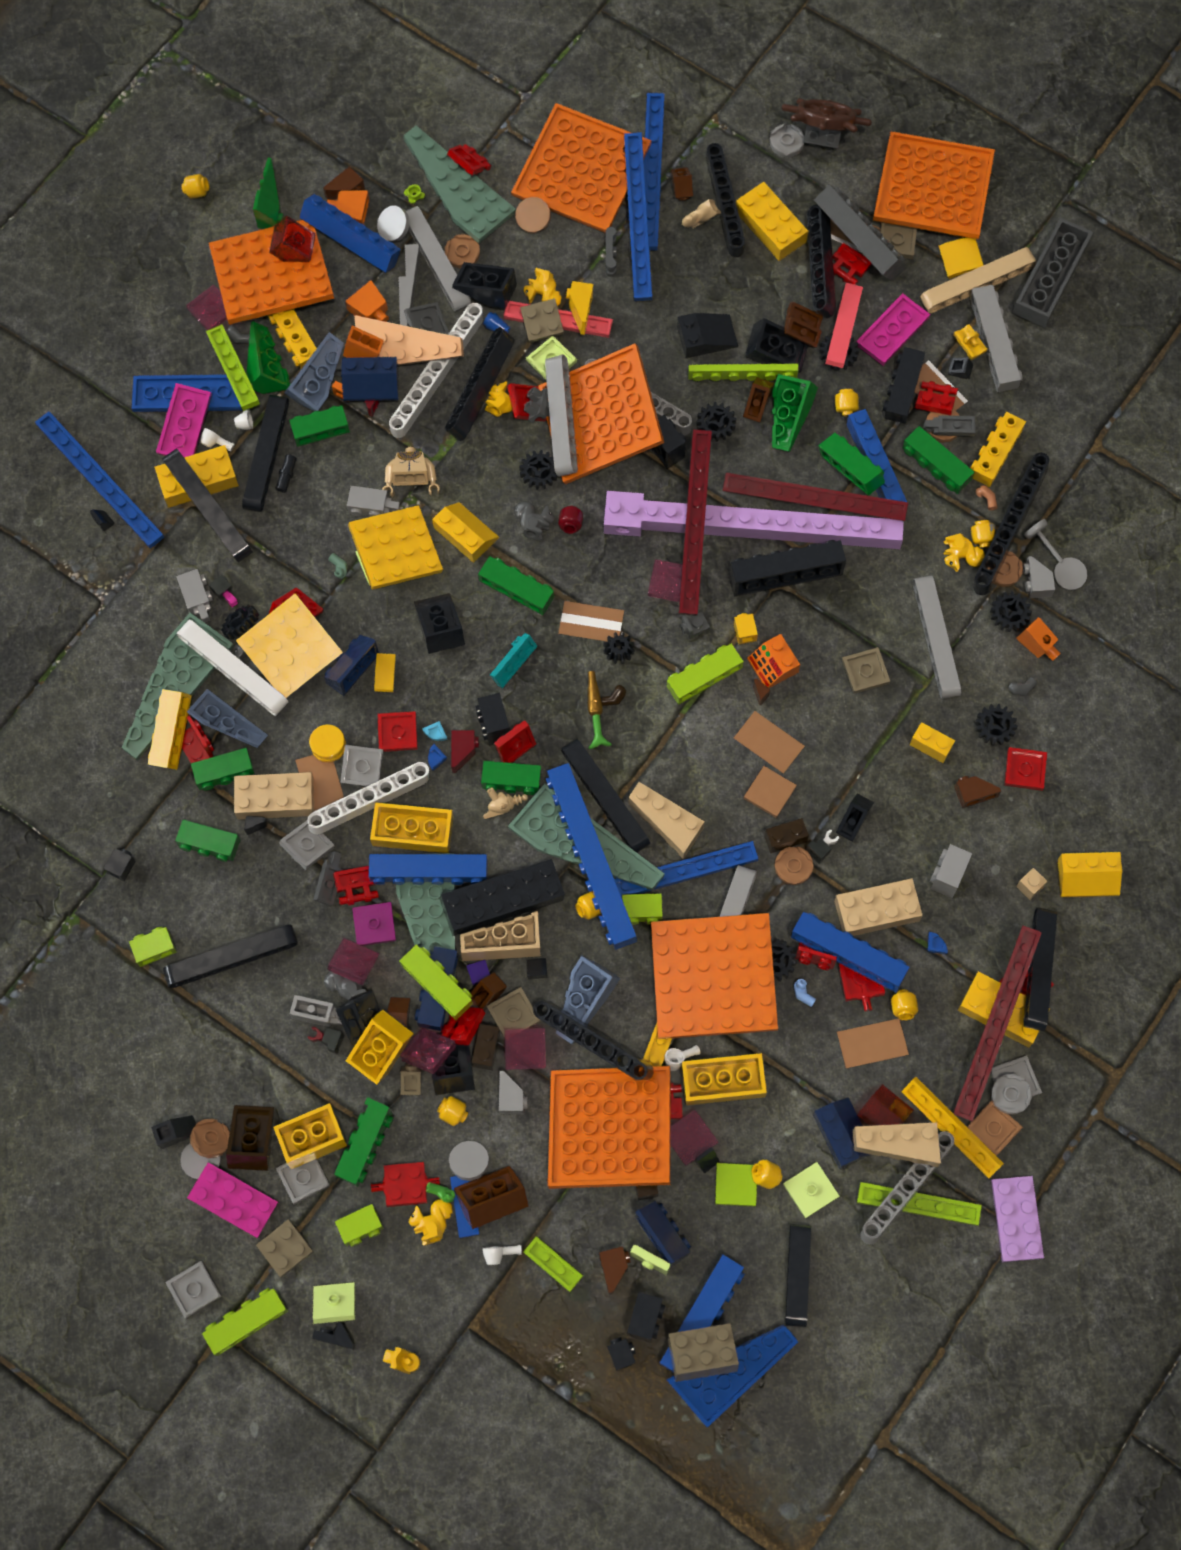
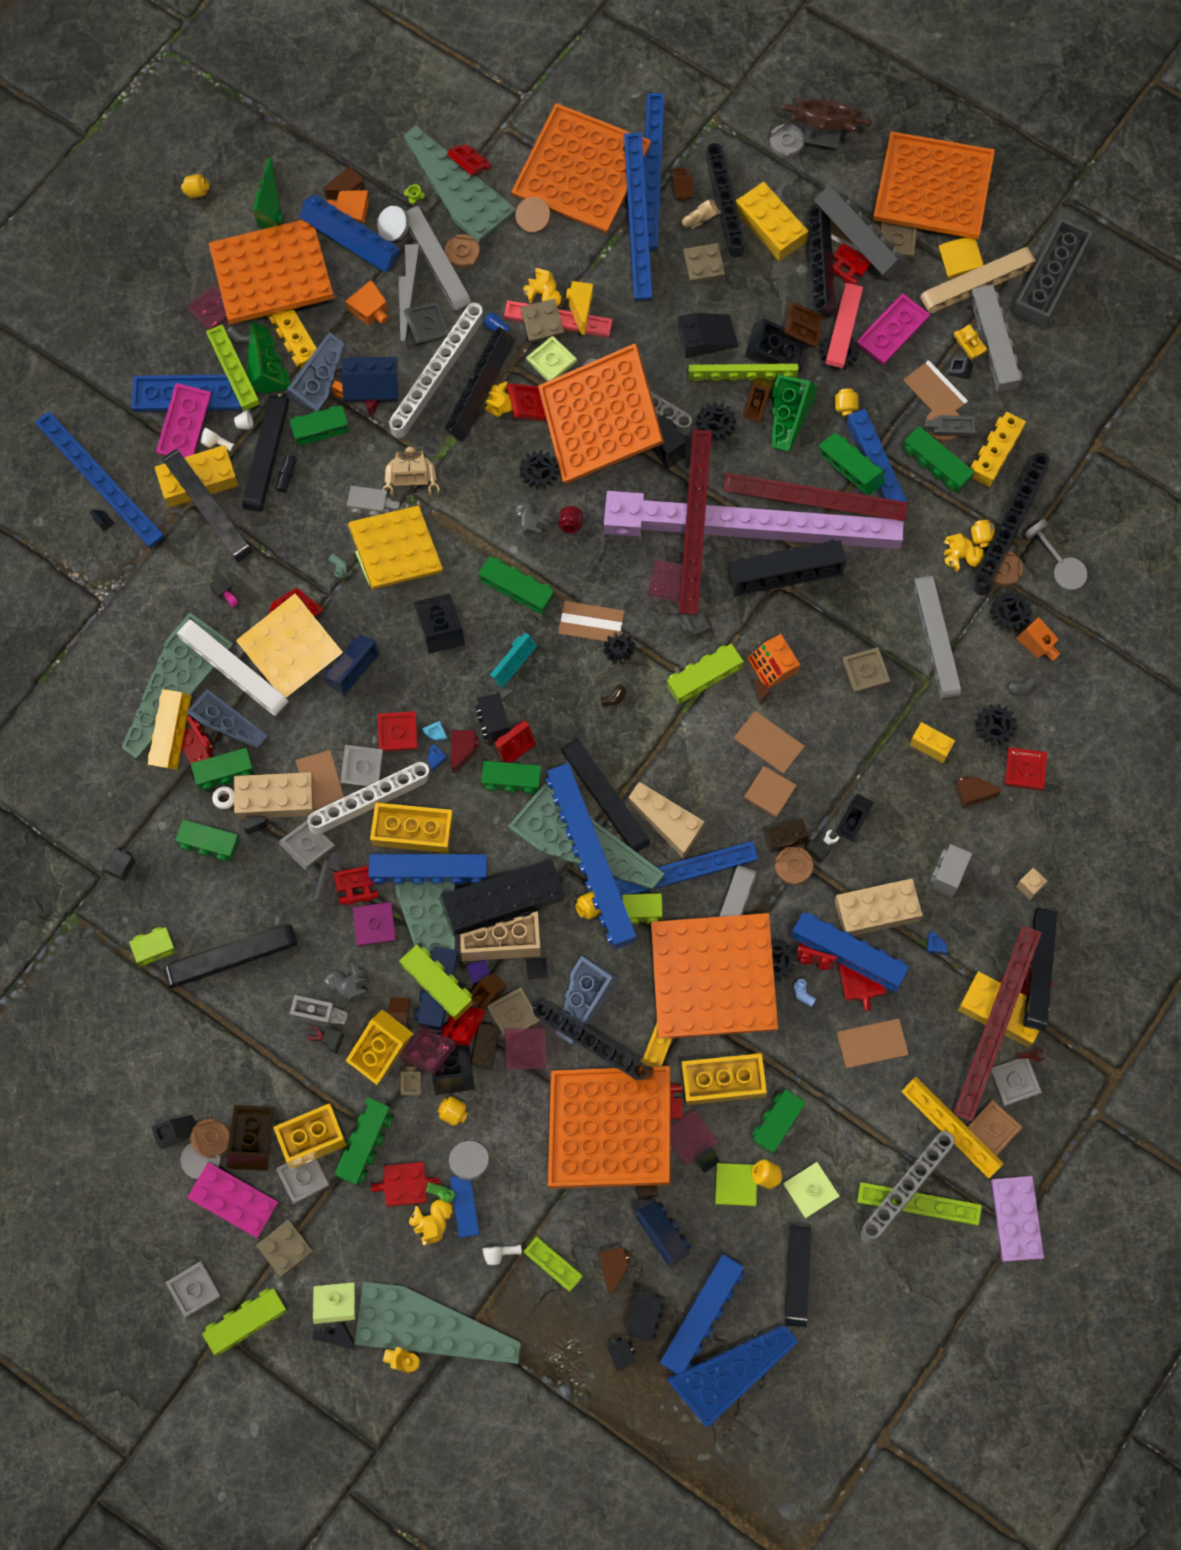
light grey hinge [176,569,213,623] -> none
black gear [221,604,259,640] -> none
clear red slope [269,215,316,262] -> none
yellow head [309,725,346,762] -> none
clear pink plate [327,938,379,985] -> none
lime brick [335,1204,384,1247] -> none
black slope [336,990,381,1045] -> none
orange torso [343,325,384,358] -> none
light nougat wing [354,315,464,365] -> none
yellow slope [374,653,396,692] -> none
yellow slope [432,502,499,563] -> none
black slope [452,262,517,308] -> none
reddish brown slope [454,1166,529,1229] -> none
tan piece [483,787,528,819] -> none
light grey slope [499,1071,528,1114] -> none
dark grey hips [524,387,550,423] -> none
light grey beam [545,354,578,477] -> none
piece [588,671,612,749] -> none
dark grey plate [606,227,617,277] -> none
yellowish green plate [630,1245,670,1275] -> none
white bar [665,1045,700,1071] -> none
dark tan brick [668,1323,739,1382] -> none
yellow brick [734,613,758,645] -> none
dark blue slope [813,1098,872,1170] -> none
tan wedge [853,1122,941,1167] -> none
clear red slope [858,1084,914,1126] -> none
black brick [883,347,926,424] -> none
yellow head [891,989,918,1021] -> none
red plate [915,381,958,415] -> none
nougat arm [976,485,998,511] -> none
light grey tile [991,1074,1032,1114] -> none
light grey slope [1023,556,1055,598] -> none
yellow slope [1057,852,1122,898] -> none
none -> white piece [212,786,234,810]
none -> sand green wing [354,1282,521,1364]
none -> dark tan plate [683,243,725,283]
none -> green brick [752,1089,806,1156]
none -> clear red hand [1018,1049,1045,1063]

